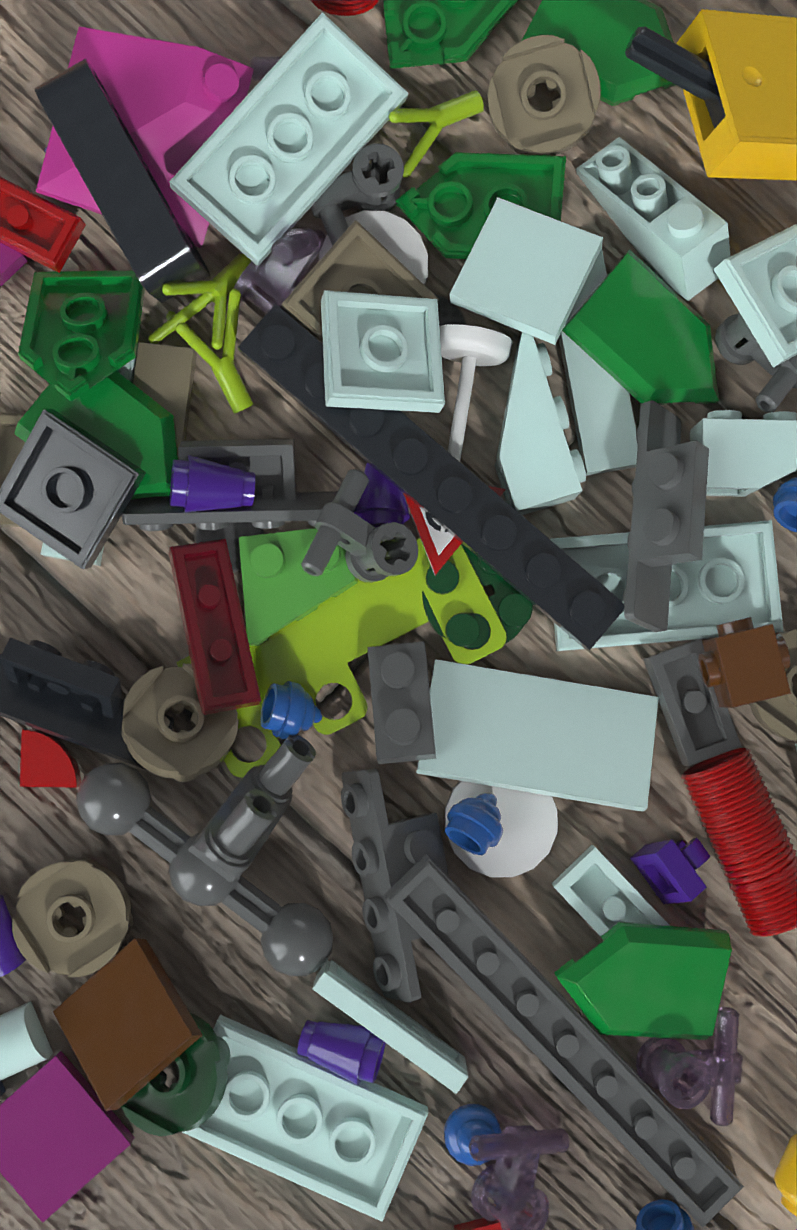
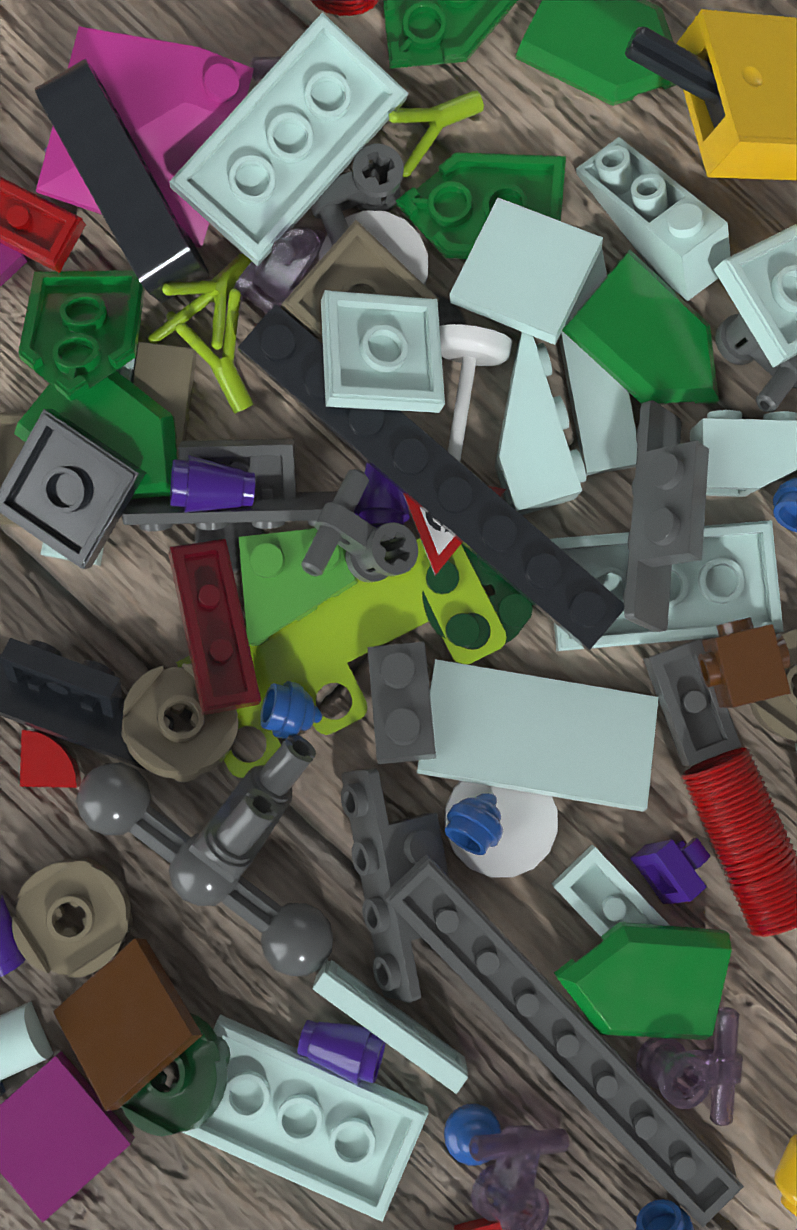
dark tan plate [488,35,601,156] -> none

